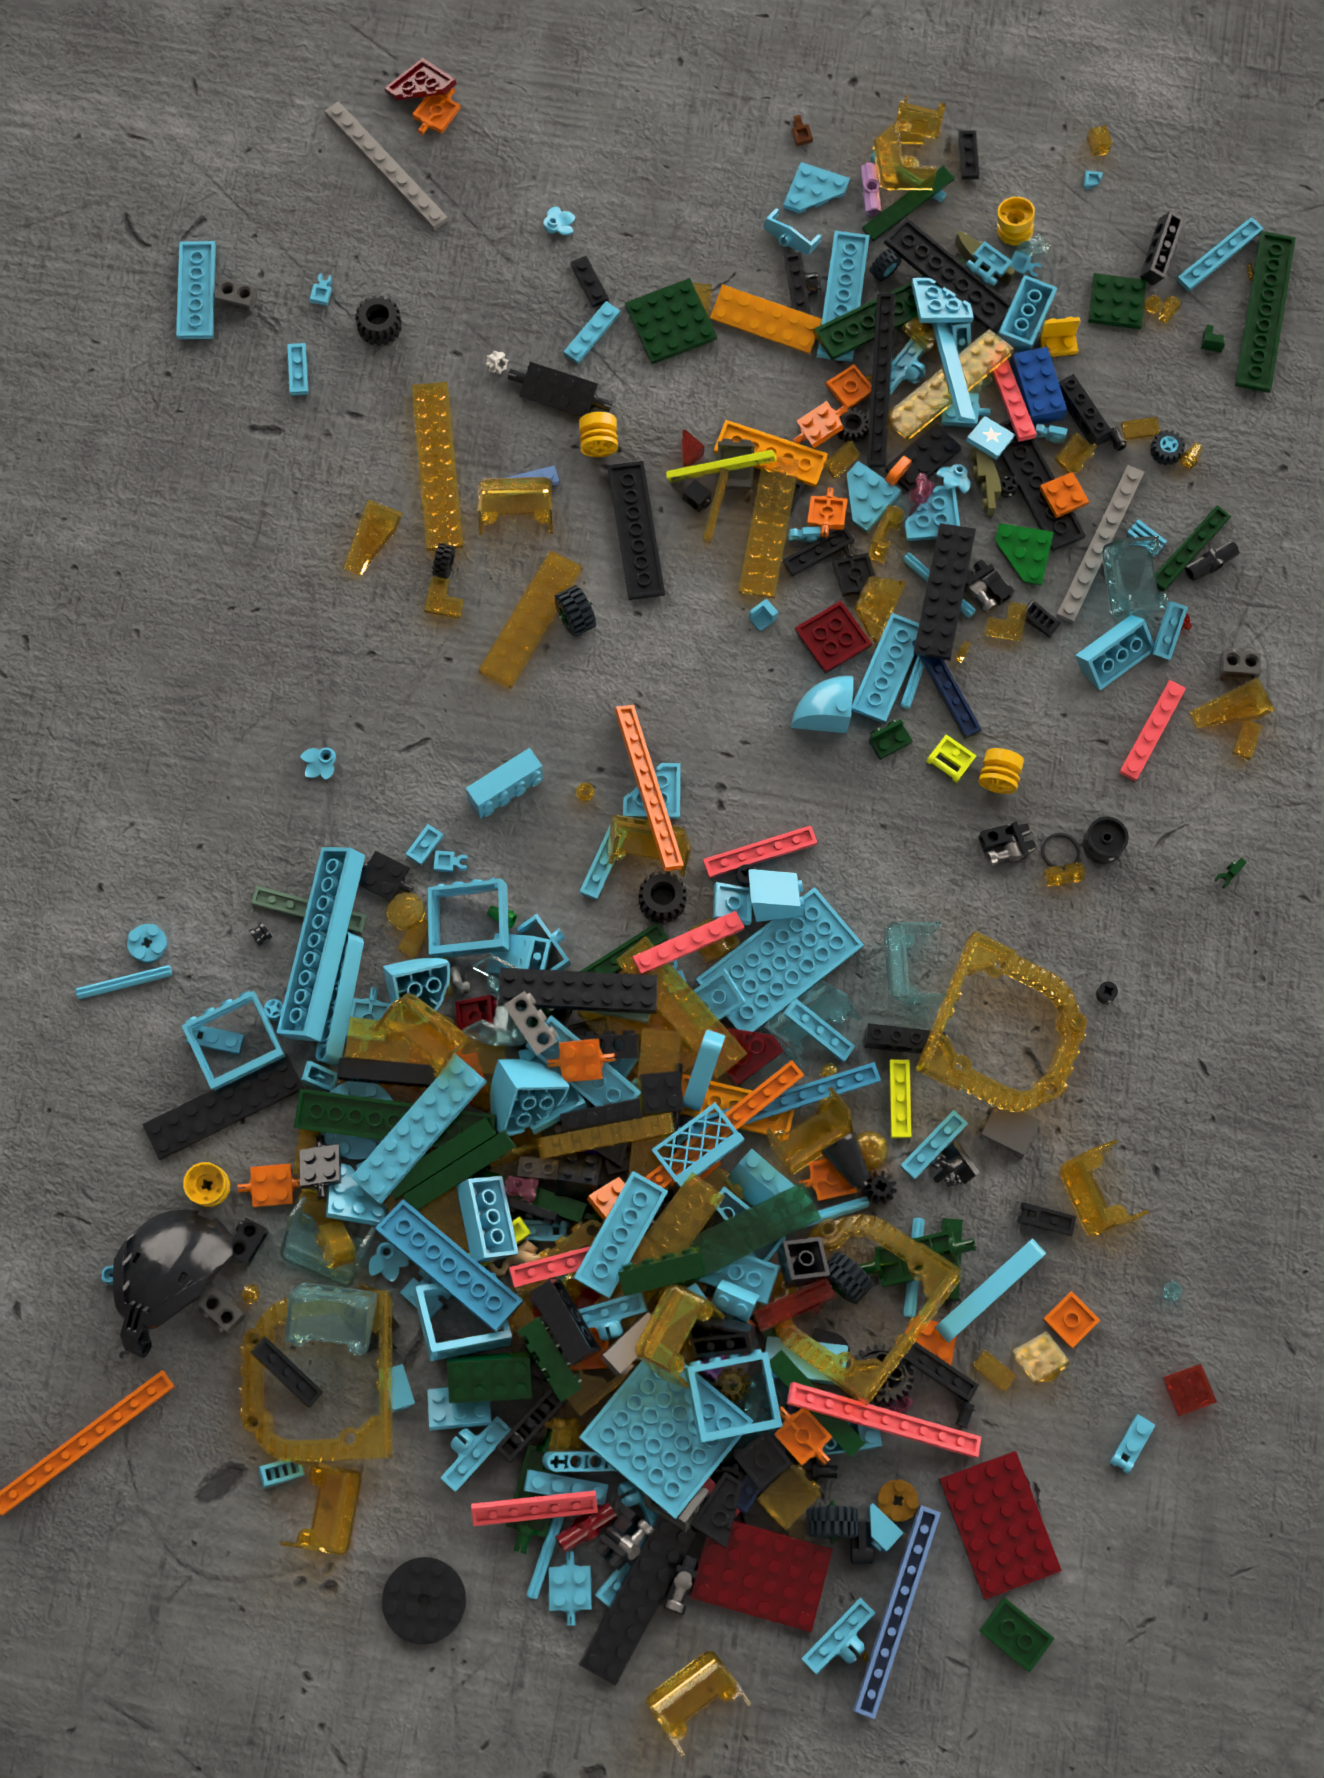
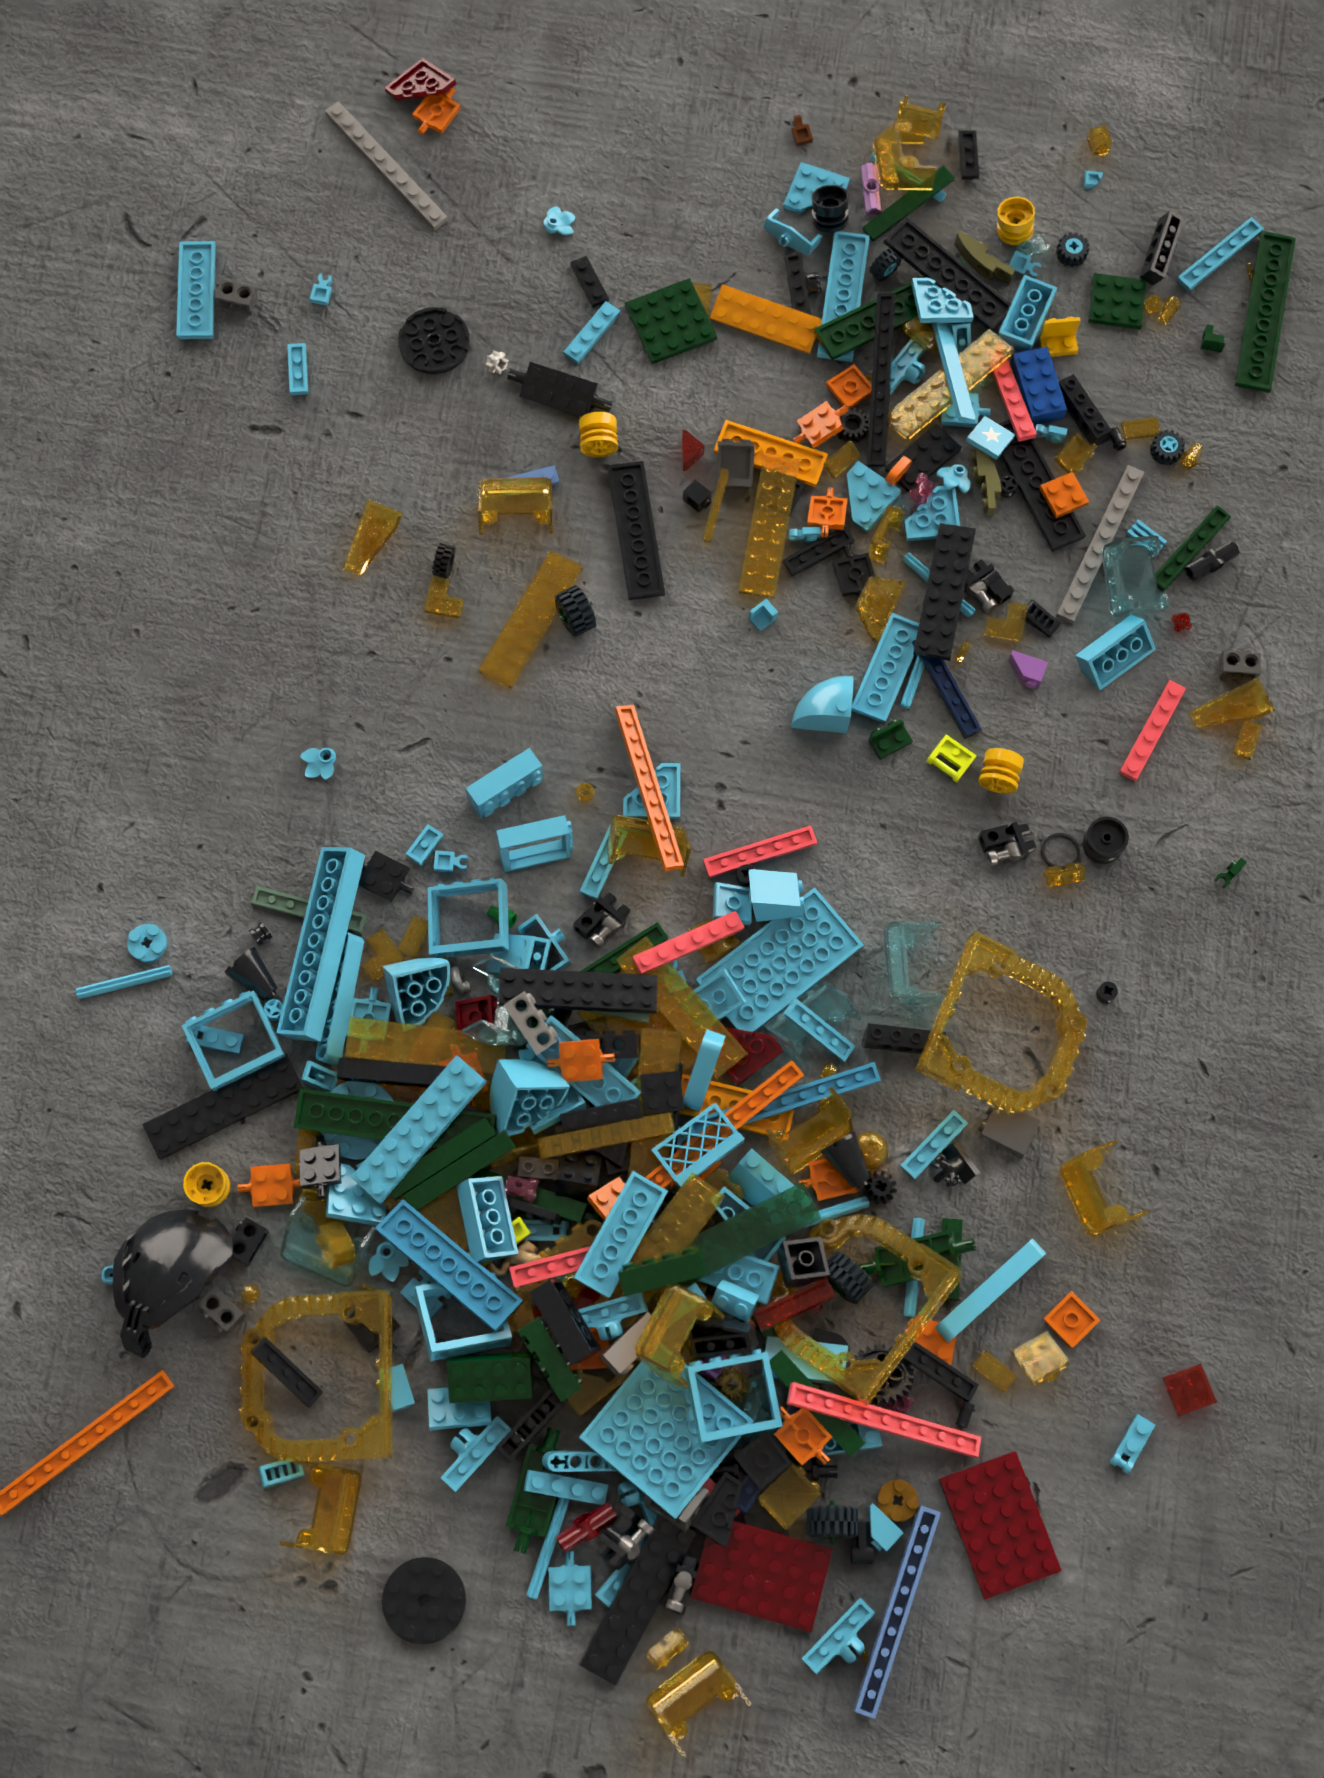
clear light blue windscreen [286,1283,377,1355] -> none
black tyre [355,296,402,346] -> none
clear yellow windscreen [374,993,470,1078] -> none
clear yellow tile [387,893,425,930] -> none
clear yellow plate [412,382,464,551] -> none
coral plate [471,1490,598,1526] -> none
clear yellow bracket [545,1417,586,1452] -> none
black tyre [638,871,687,924] -> none
neon yellow tile [666,450,777,483] -> none
dark red plate [795,601,872,674] -> none
neon yellow plate [889,1059,911,1138] -> none
medium azure plate [965,241,1012,286] -> none
dark green plate [979,1597,1055,1673] -> none
green plate [995,523,1053,586] -> none
black plate [1017,1202,1077,1237] -> none
medium azure plate [1152,601,1188,660] -> none
clear light blue plate [1163,1281,1183,1301] -> none
none -> black cone [224,947,277,1001]
none -> clear yellow plate [362,928,405,982]
none -> black plate [398,307,470,374]
none -> medium azure window [496,815,573,872]
none -> black hips [573,892,630,949]
none -> clear yellow hinge [646,1628,690,1670]
none -> black wheel [812,185,849,233]
none -> medium lavender slope [1008,650,1048,689]
none -> black wheel [1056,232,1090,267]

